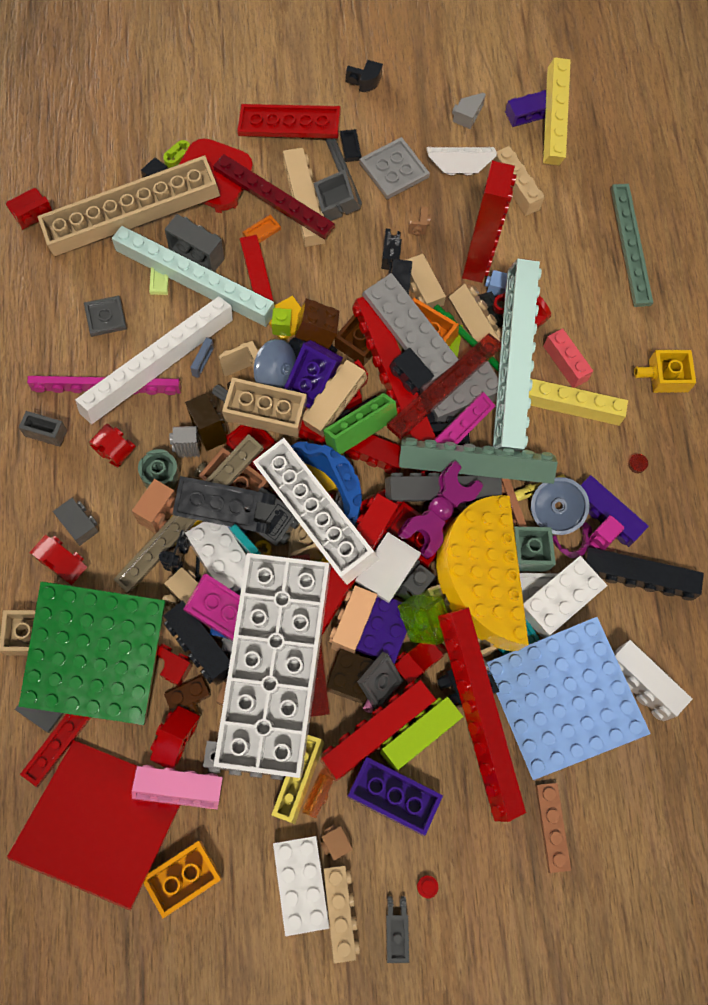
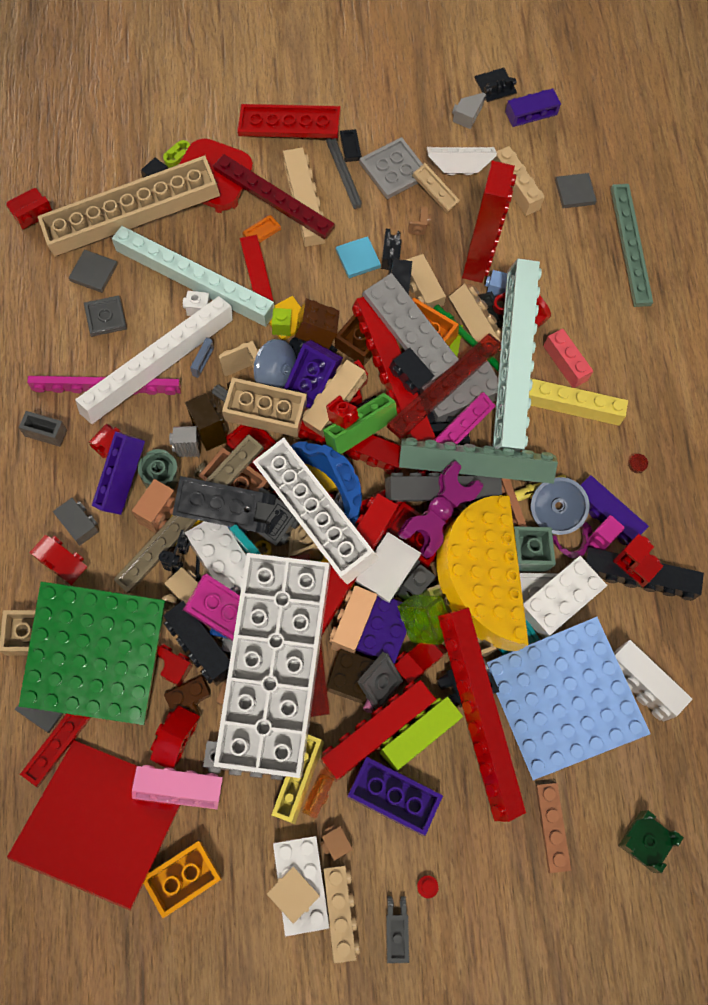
yellowish green tile [149,267,169,295] -> none
dark grey brick [164,214,224,272] -> none
dark grey piece [313,170,360,221] -> none
black brick [345,60,383,92] -> none
light yellow brick [543,57,570,165] -> none
yellow brick [634,350,696,393] -> none
none -> dark grey tile [69,249,118,293]
none -> dark purple brick [92,431,145,515]
none -> white brick [183,291,211,316]
none -> tan piece [267,867,320,924]
none -> red brick [326,396,359,429]
none -> medium azure tile [335,236,381,279]
none -> tan tile [412,163,460,213]
none -> black hinge [474,67,517,102]
none -> dark grey tile [555,173,597,208]
none -> red brick [613,534,663,587]
none -> dark green panel [618,810,684,873]

